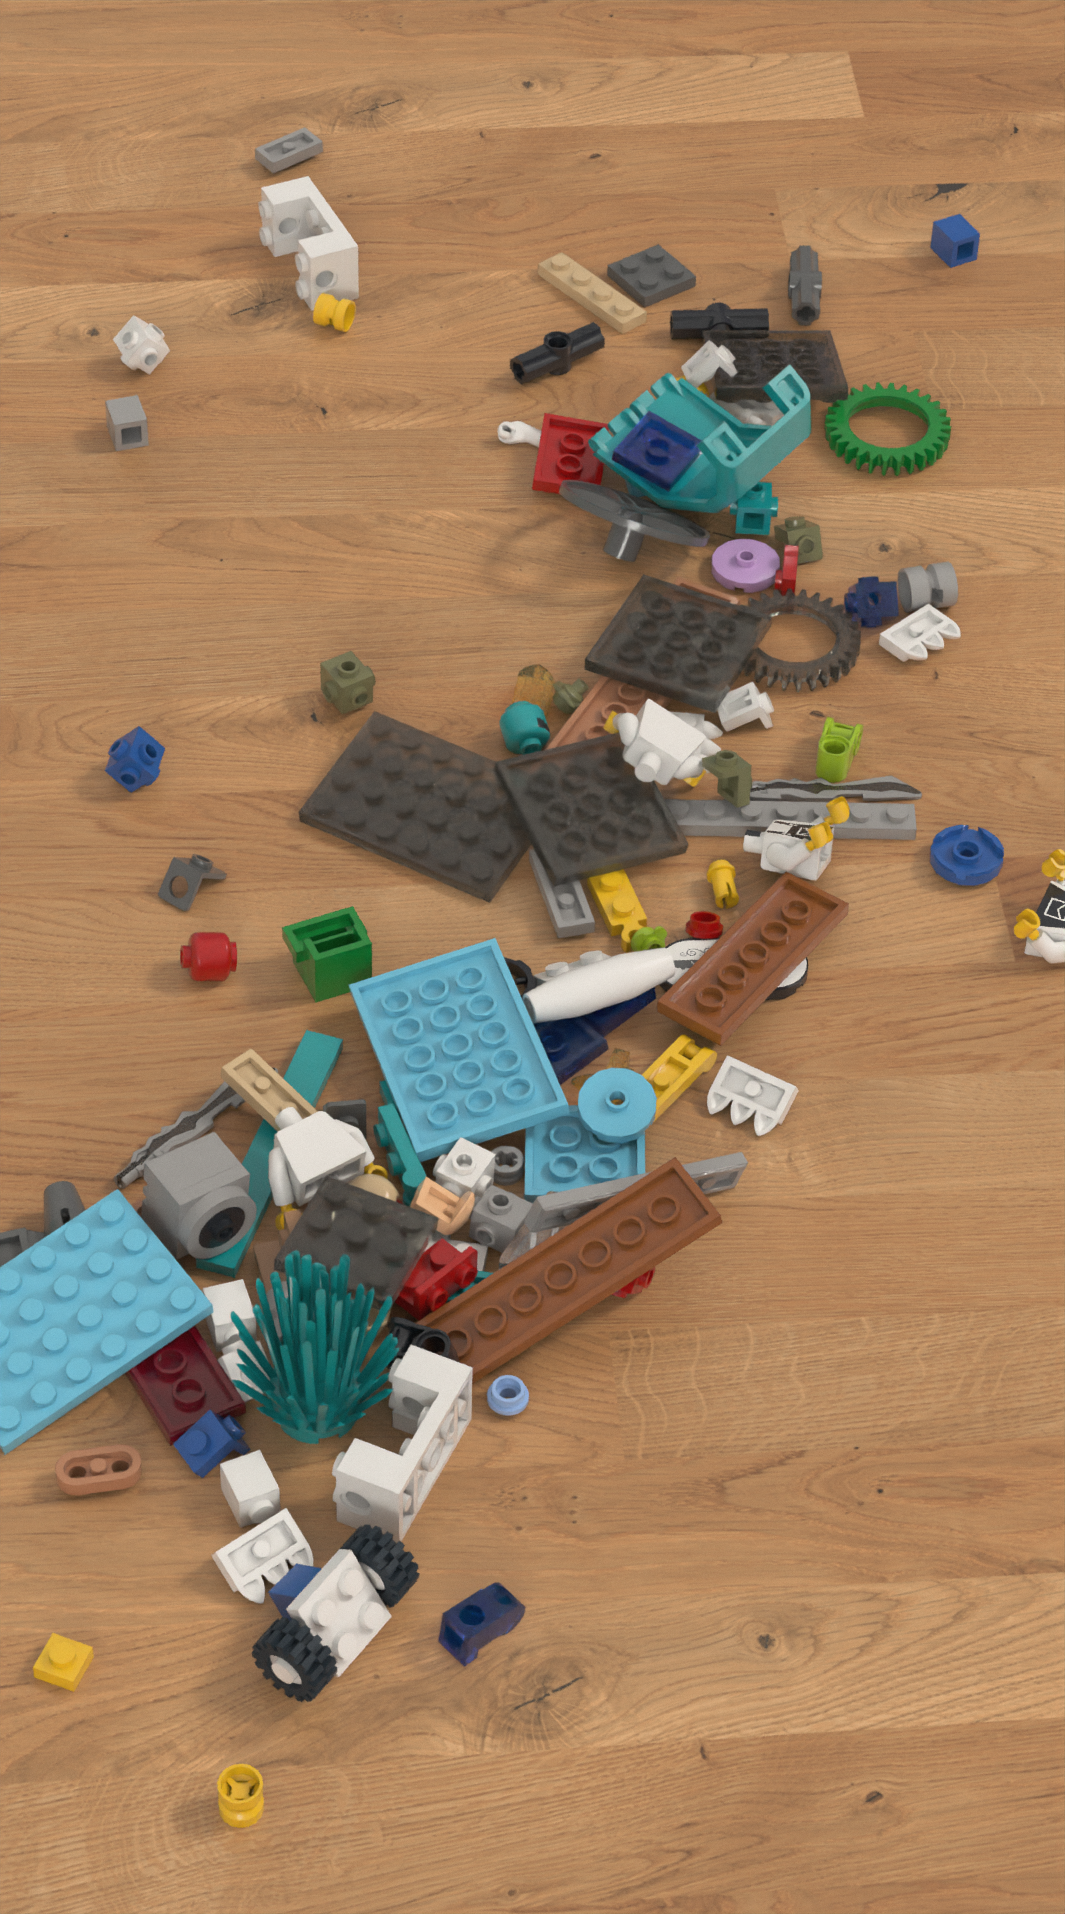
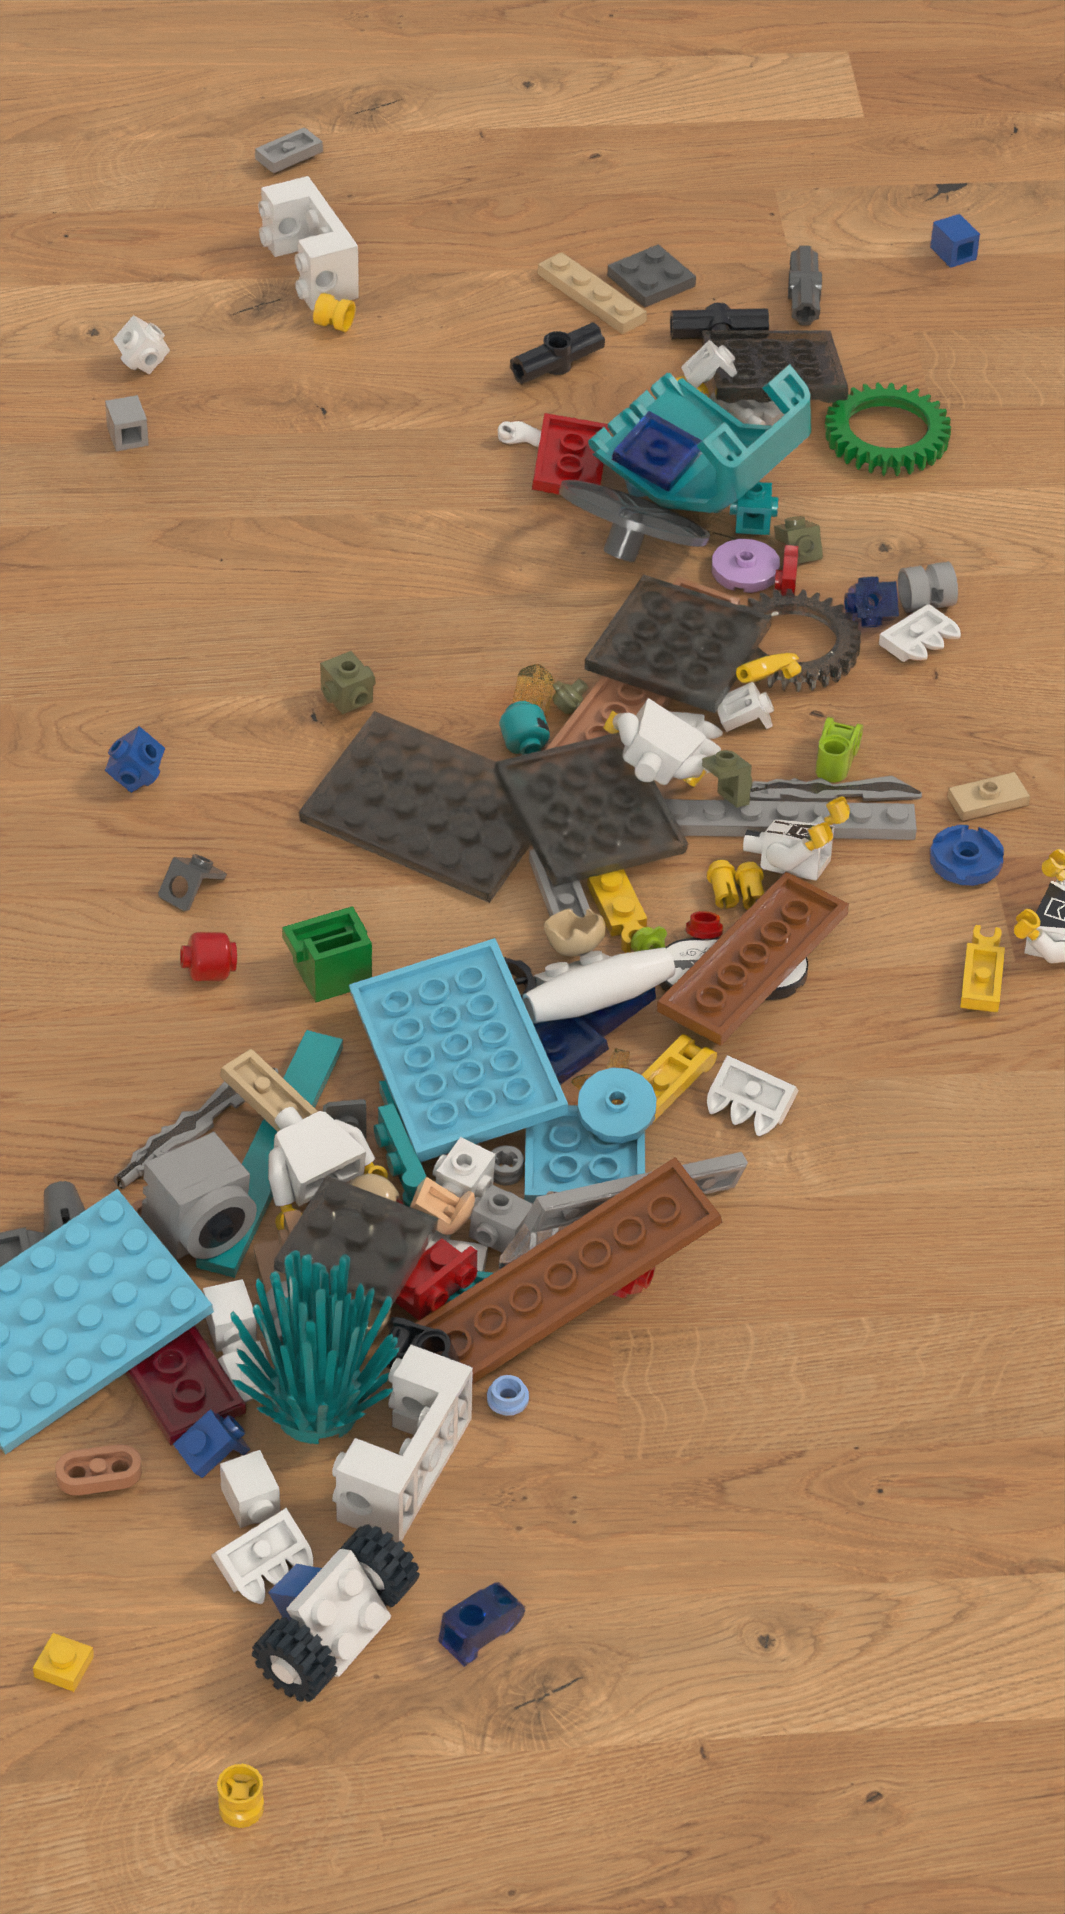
none -> tan hair [544,908,605,956]
none -> yellow pin [734,862,764,910]
none -> yellow arm [736,653,802,683]
none -> tan plate [947,772,1030,821]
none -> yellow plate [960,925,1005,1013]

